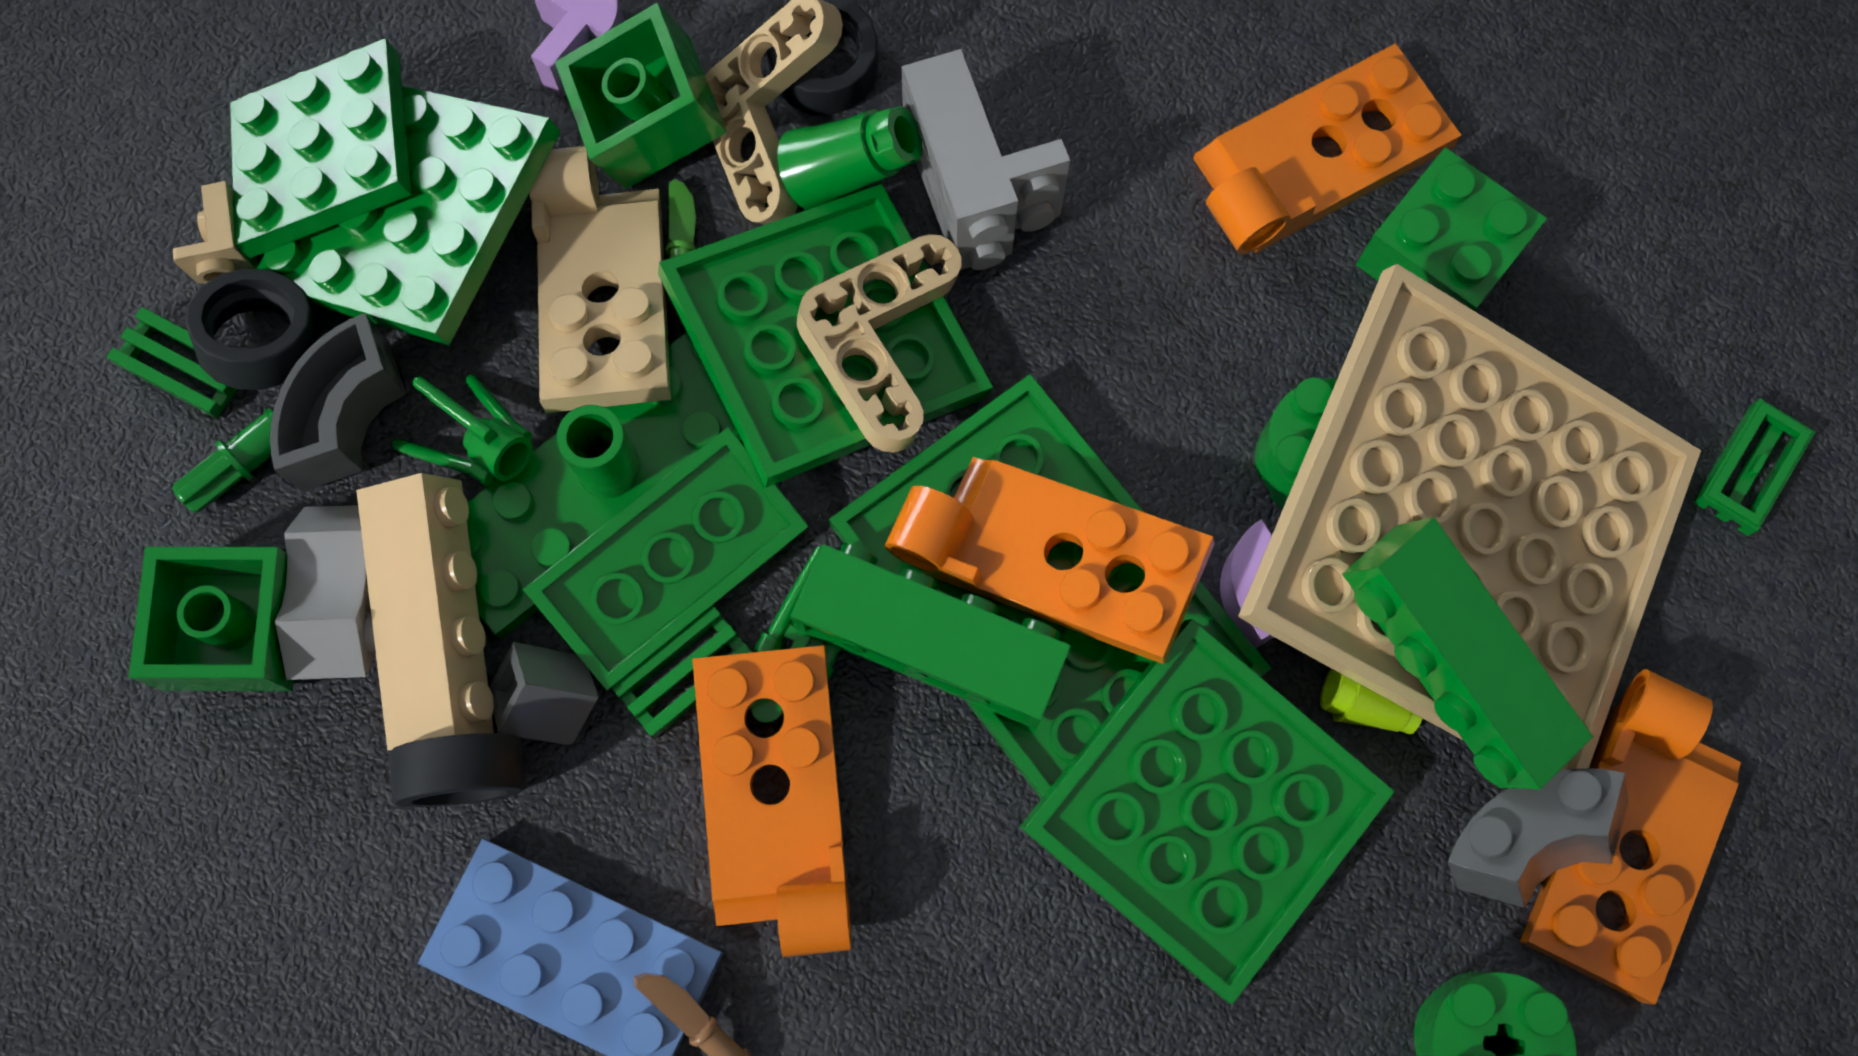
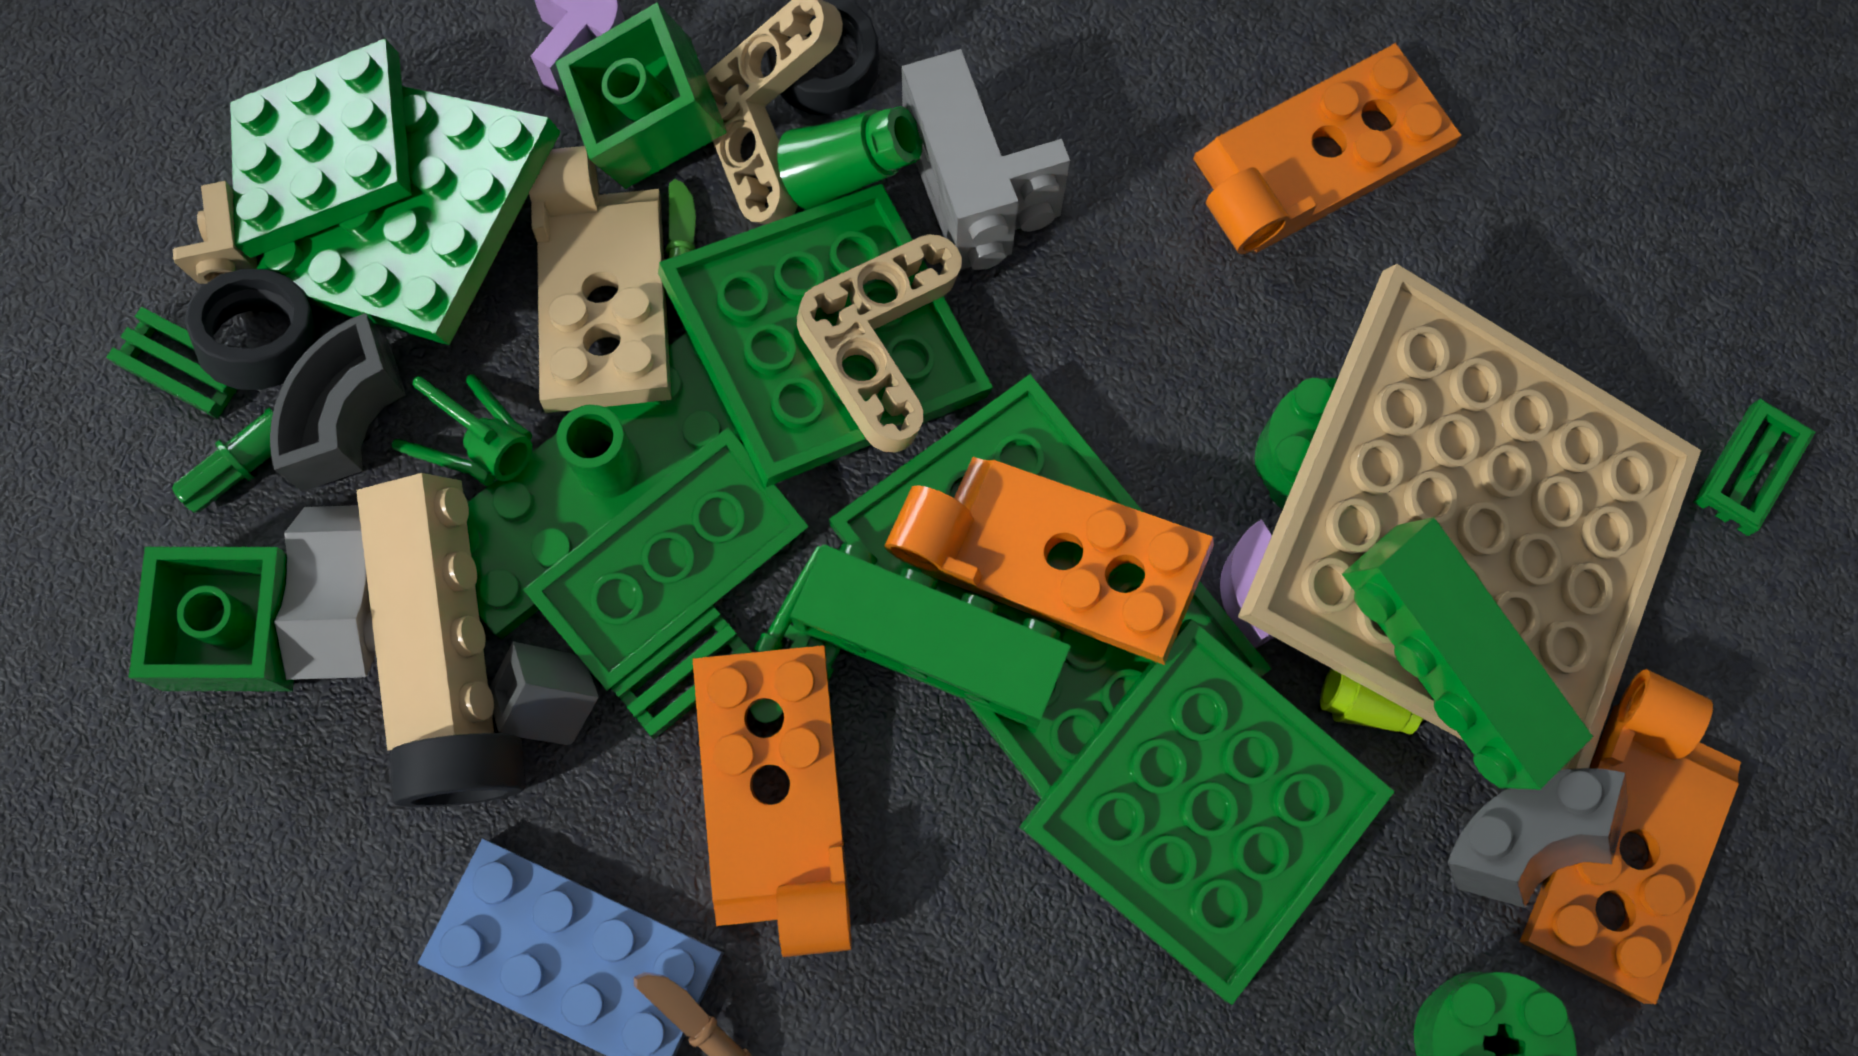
green brick [1356,147,1547,311] -> none

